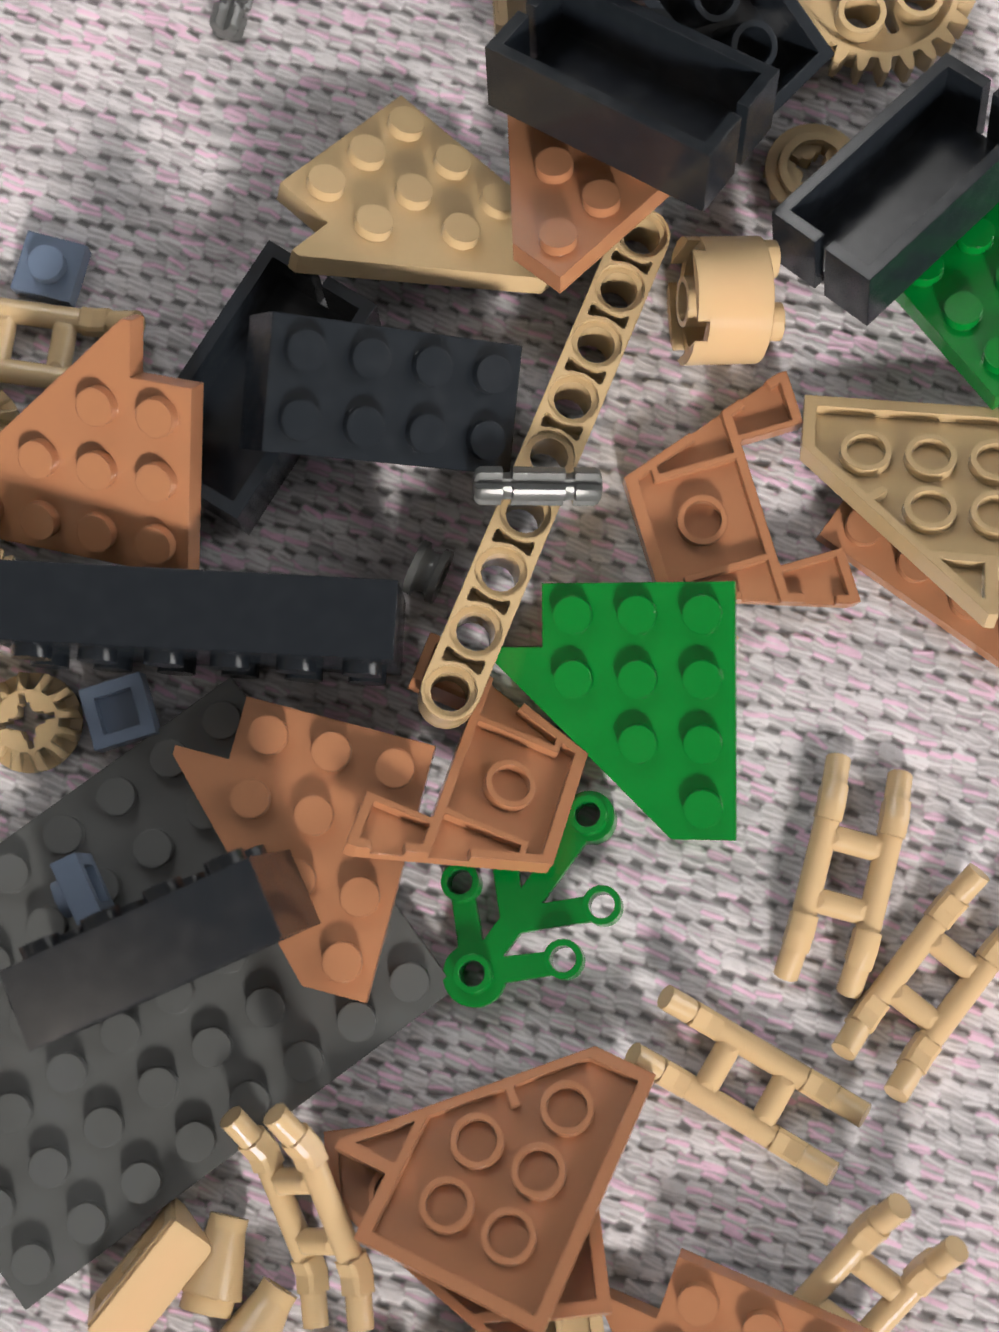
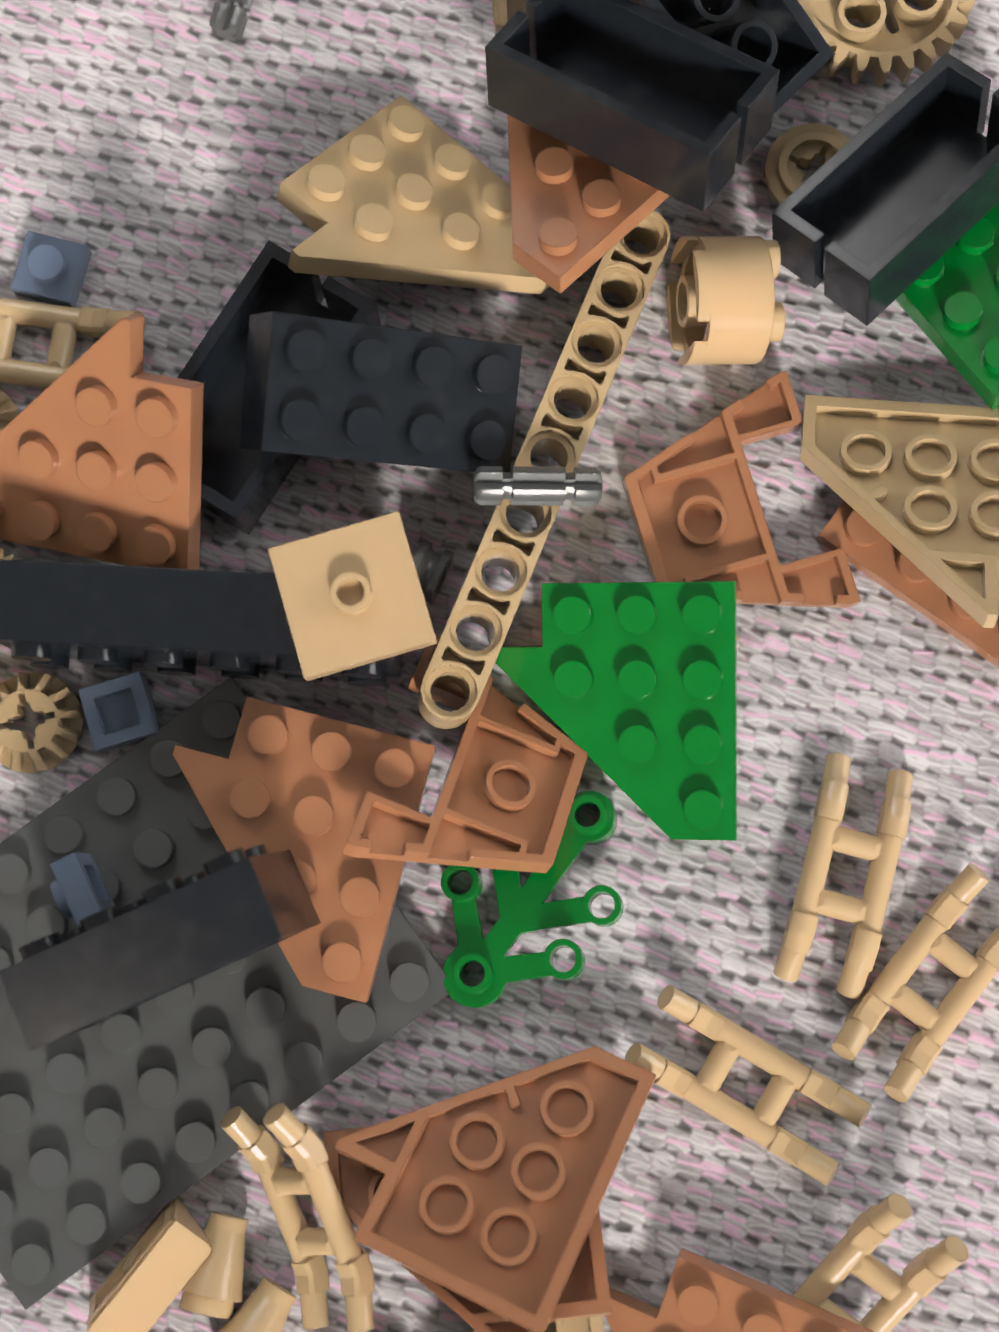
none -> tan plate [268,511,437,681]

